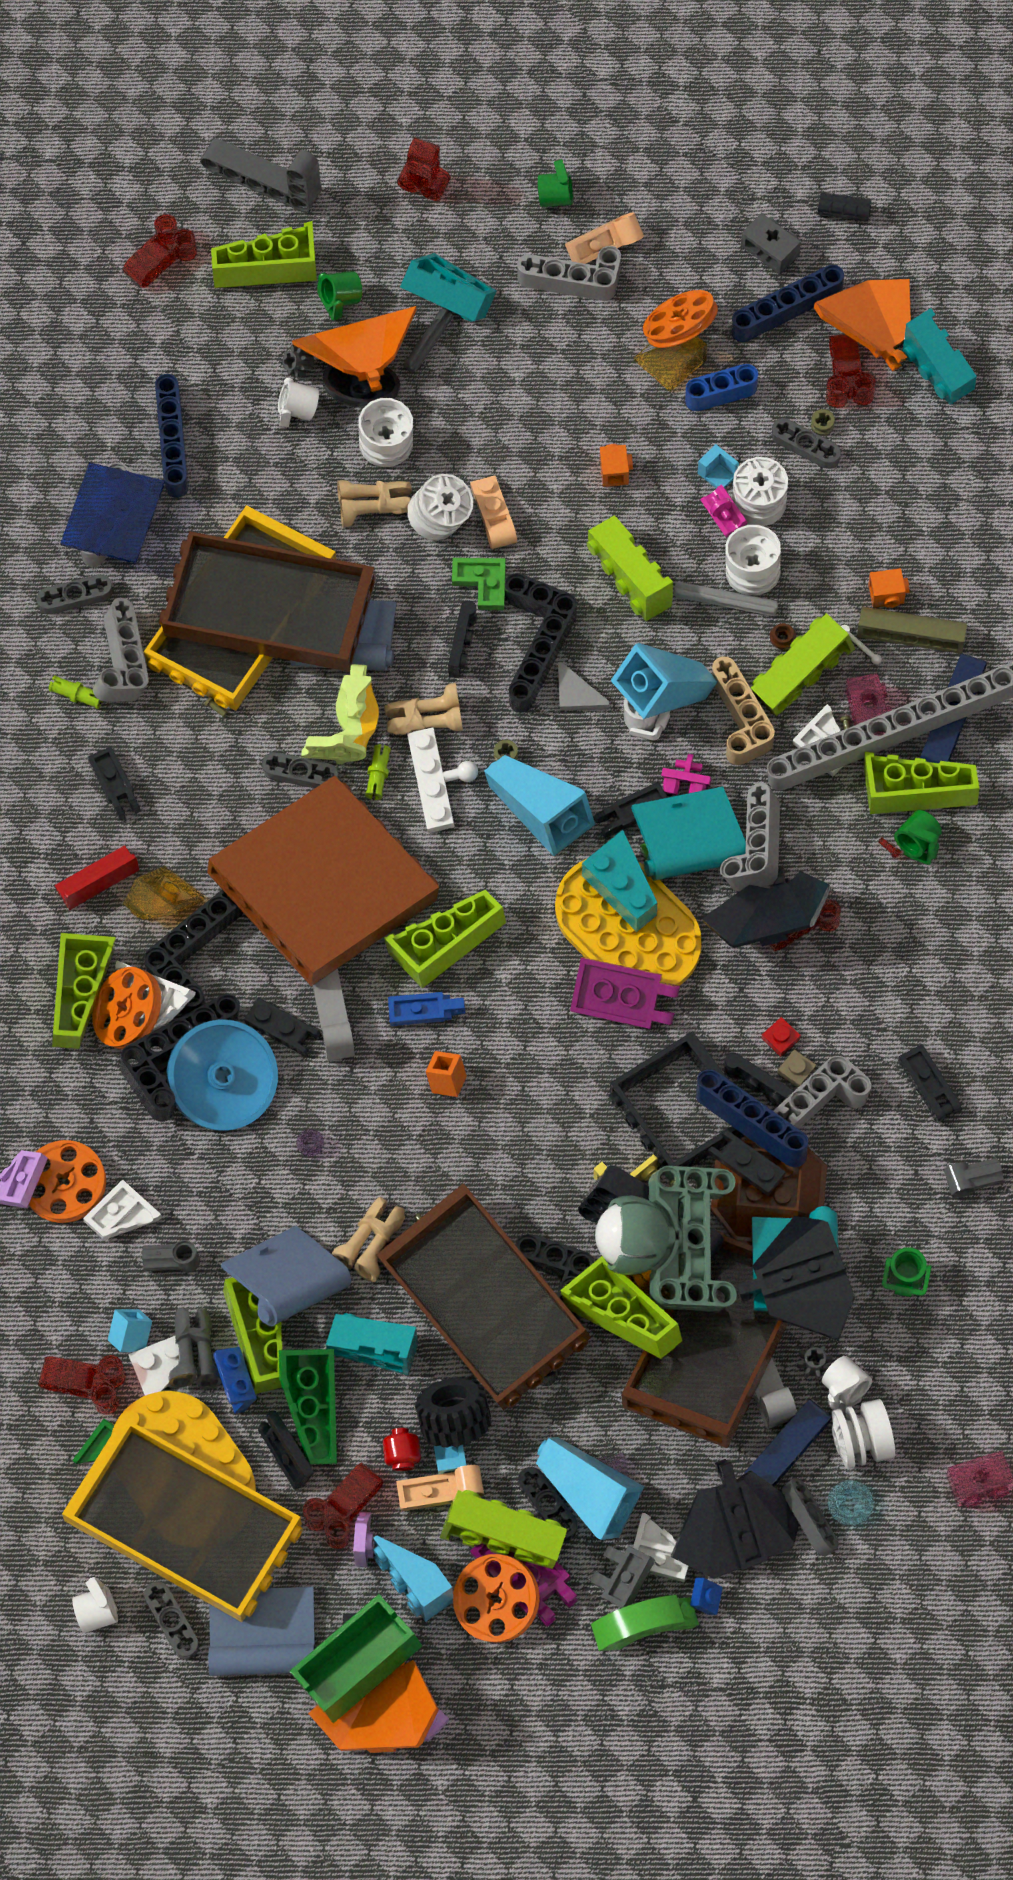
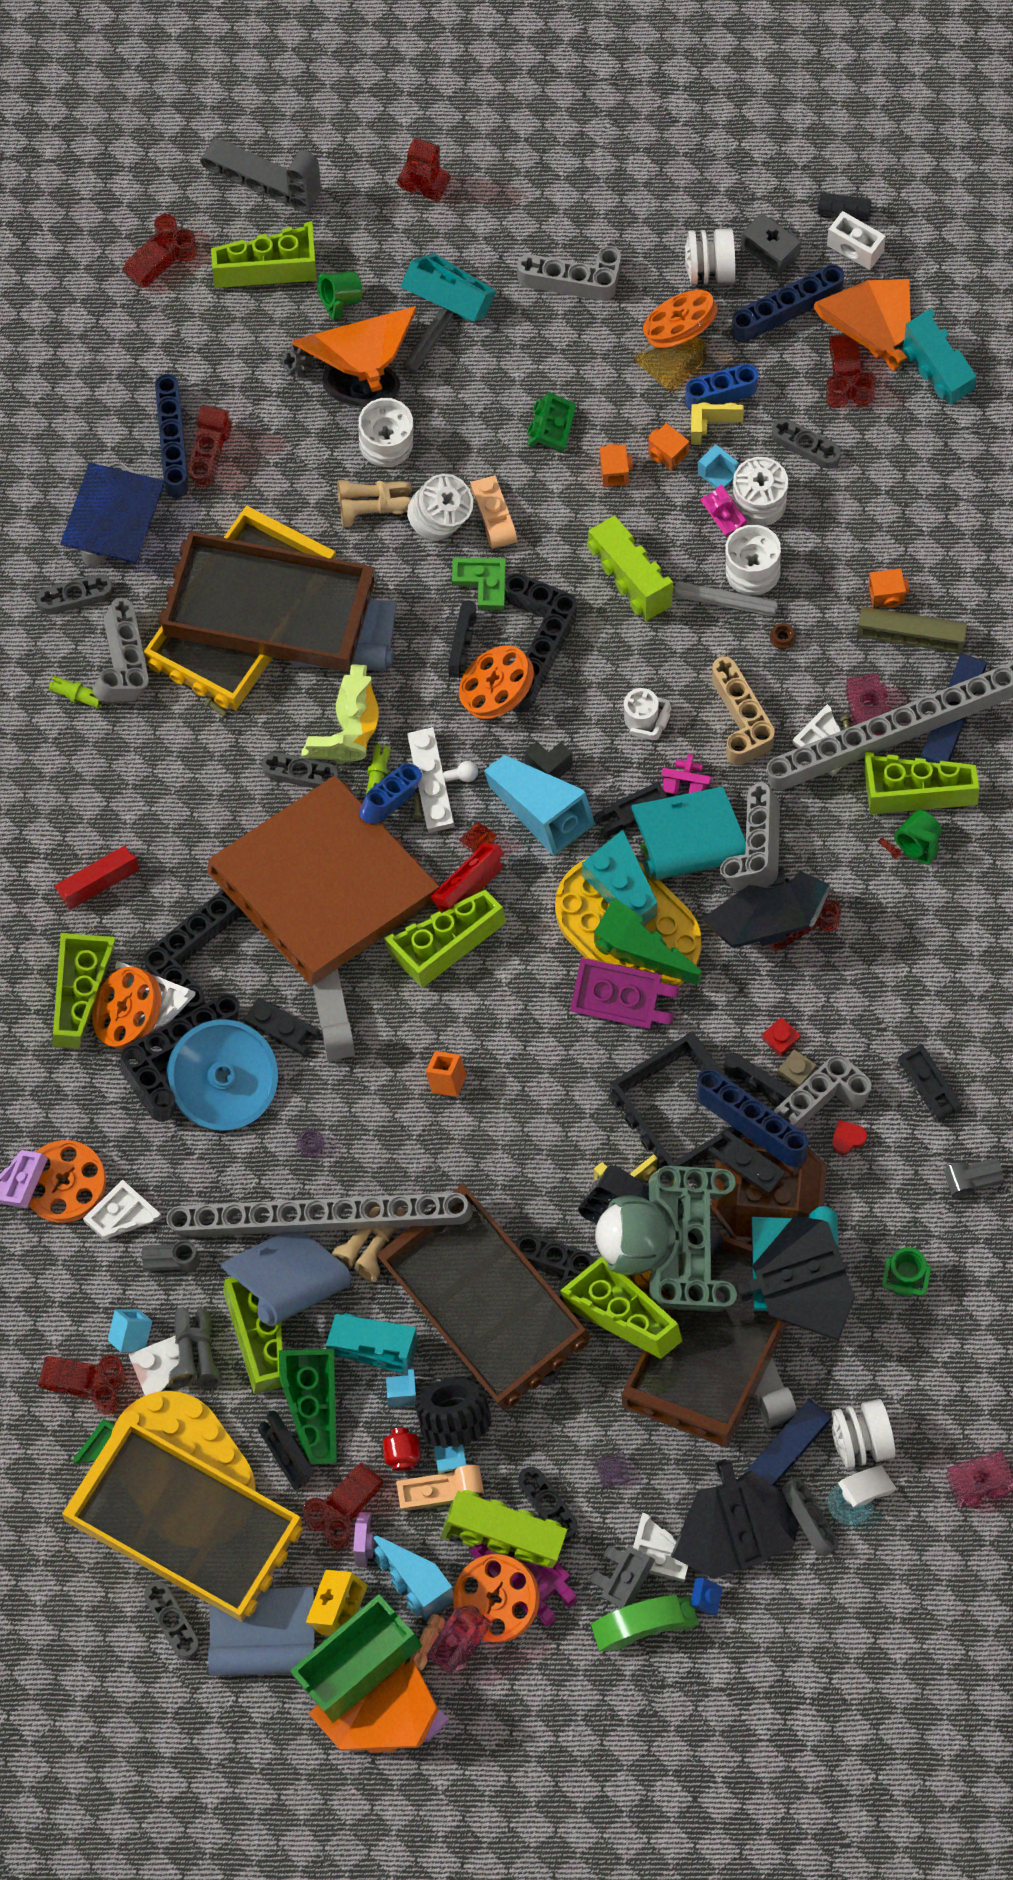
white piece [72,1577,118,1633] -> none
black hinge [87,746,141,821] -> none
clear yellow slope [123,866,205,920] -> none
blue bracket [213,1347,257,1414] -> none
white piece [278,378,319,427] -> none
tan piece [384,683,463,735] -> none
blue hinge [388,992,466,1026] -> none
olive bush [494,740,518,761] -> none
medium azure slope [536,1437,645,1540] -> none
green piece [538,159,574,208] -> none
light grey tile [558,662,609,711] -> none
light nougat plate [565,212,644,264] -> none
medium azure slope [611,643,718,719] -> none
lime wedge [751,613,855,716] -> none
dark grey gear [797,1343,833,1381] -> none
olive bush [811,409,835,436] -> none
white piece [822,1356,872,1412] -> none
white hinge [841,625,882,665] -> none
none -> light grey beam [166,1193,473,1237]
none -> clear red piece [188,405,232,487]
none -> yellow brick [306,1570,368,1636]
none -> blue beam [359,763,422,824]
none -> medium azure panel [386,1369,417,1408]
none -> light nougat axle [409,1614,445,1670]
none -> olive piece [412,795,423,820]
none -> clear pink brick [426,1605,493,1673]
none -> red panel [430,843,505,913]
none -> orange wedge [459,646,534,719]
none -> clear red plate [459,822,497,853]
none -> pearl dark grey piece [525,742,572,779]
none -> green bracket [527,392,576,452]
none -> green wedge [594,898,702,985]
none -> orange brick [648,423,690,471]
none -> white wheel [685,228,735,285]
none -> light yellow bracket [691,402,744,445]
none -> white brick [827,211,886,270]
none -> red tile [832,1120,867,1155]
none -> white slope [838,1465,897,1507]

